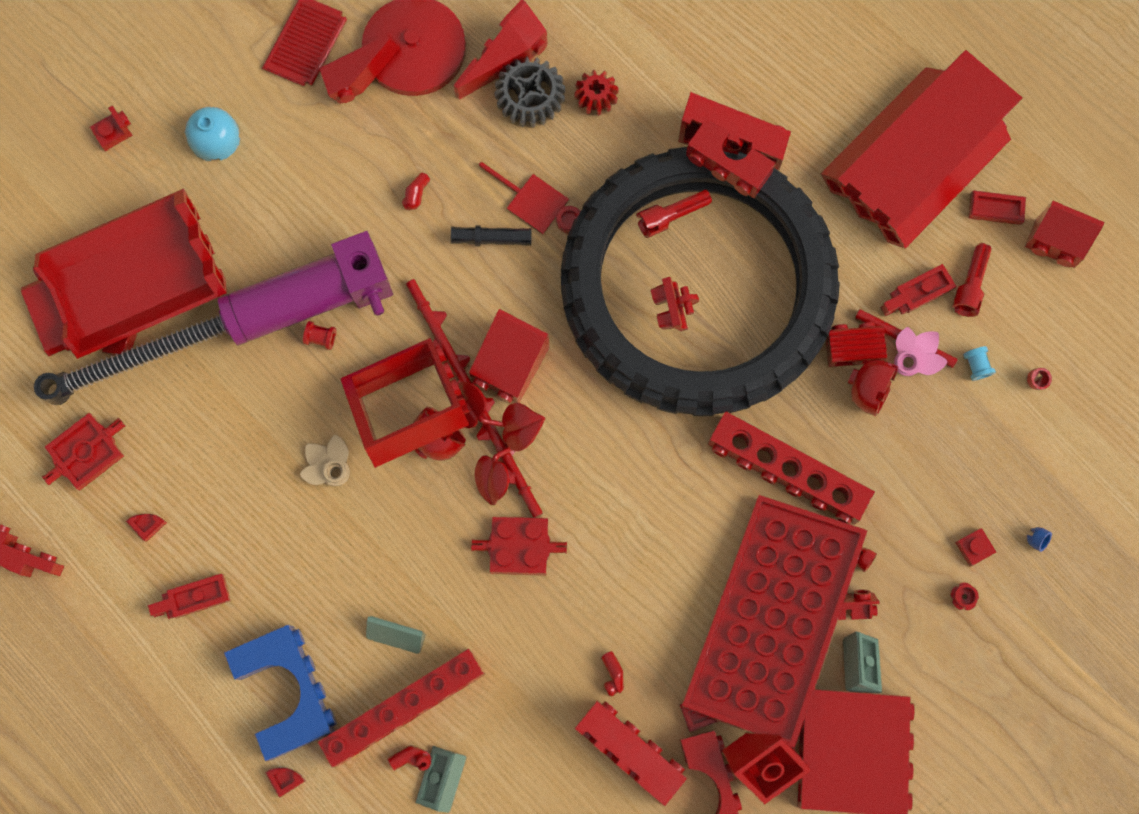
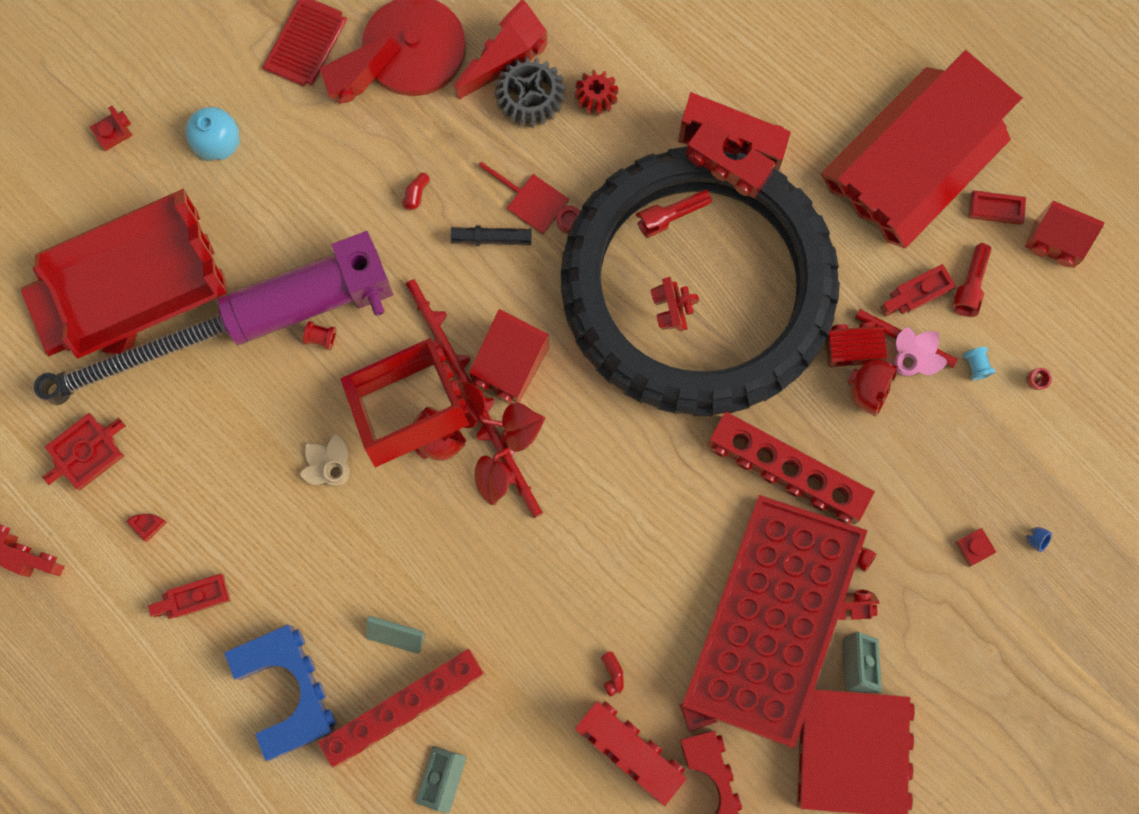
red tile [265,767,306,798] -> none
red arm [387,745,431,771] -> none
red plate [471,517,567,576] -> none
red slope [722,733,812,805] -> none
red plate [950,582,979,611] -> none

